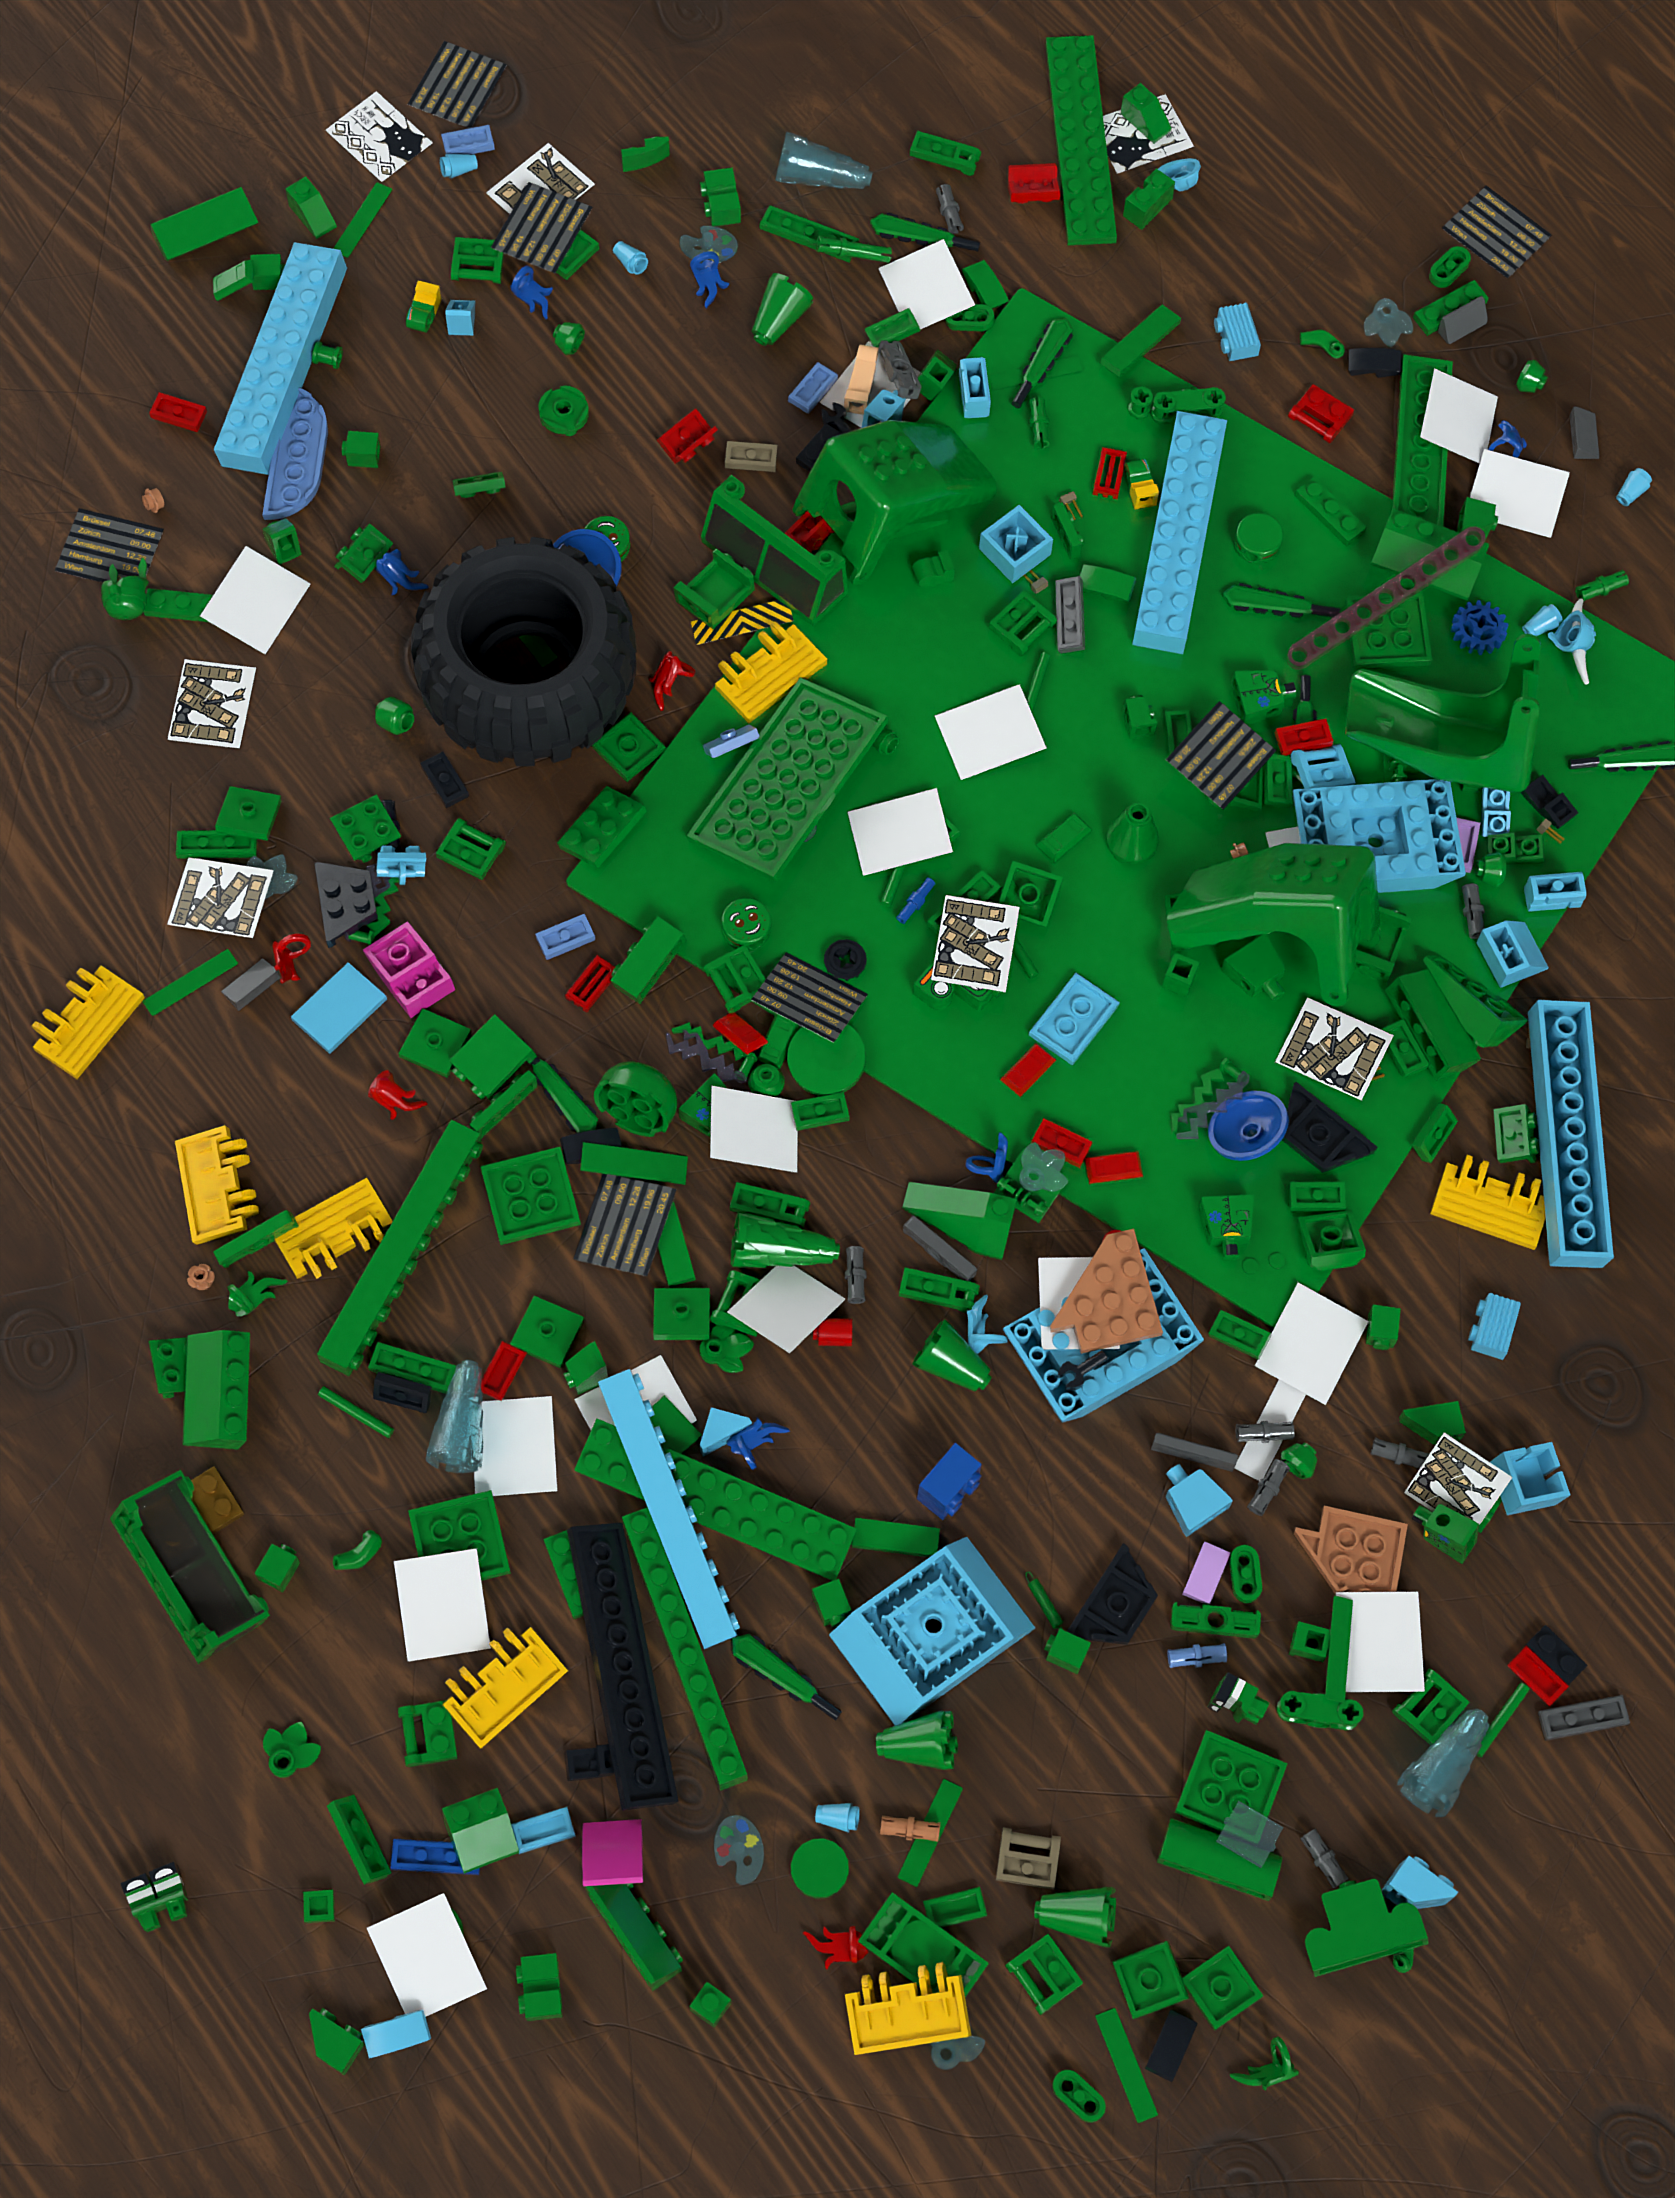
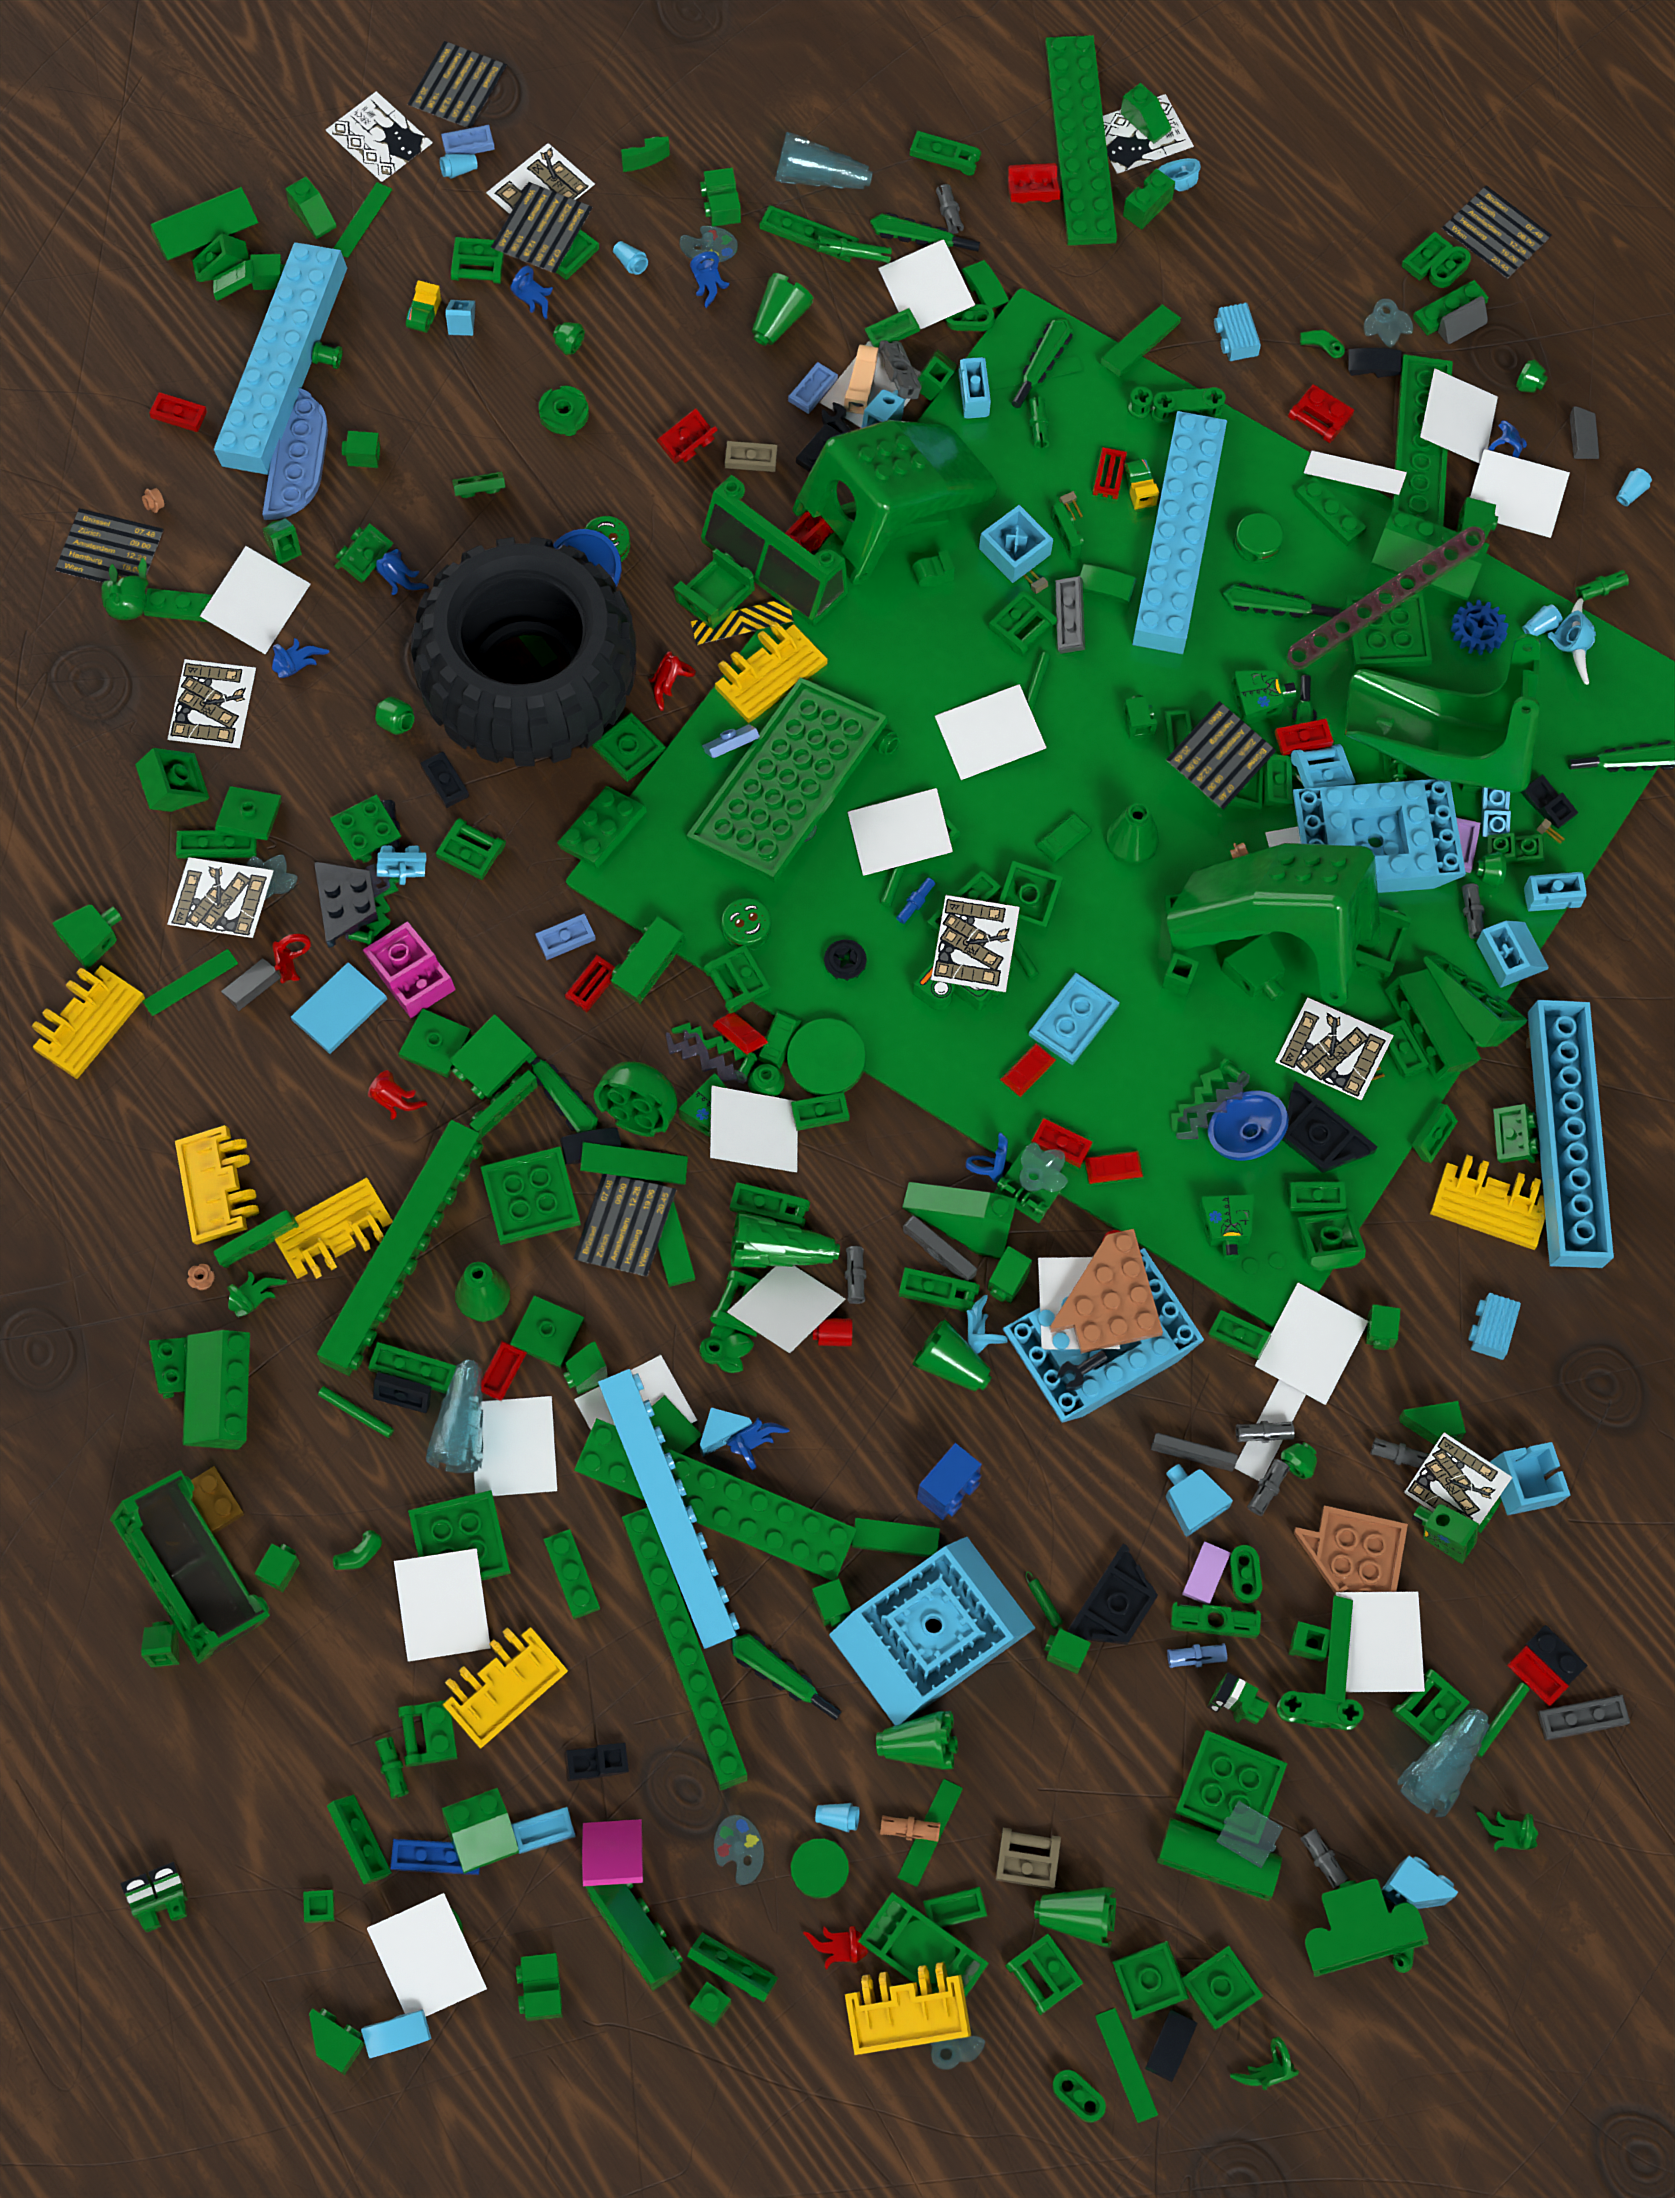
green plate [263,1722,321,1778] -> none
black plate [567,1523,679,1811] -> none
green plate [653,1288,710,1340] -> none
sticker [751,952,868,1042] -> none
none -> green torso [52,904,122,970]
none -> green slope [135,748,209,812]
none -> green slope [141,1621,180,1668]
none -> green slope [192,233,249,282]
none -> blue piece [272,638,329,678]
none -> green pin [375,1737,409,1799]
none -> green cone [455,1262,511,1322]
none -> green plate [687,1932,778,2002]
none -> green slope [987,1246,1032,1304]
none -> white sticker [1304,451,1407,495]
none -> green plate [1401,231,1453,281]
none -> green piece [1476,1811,1538,1852]

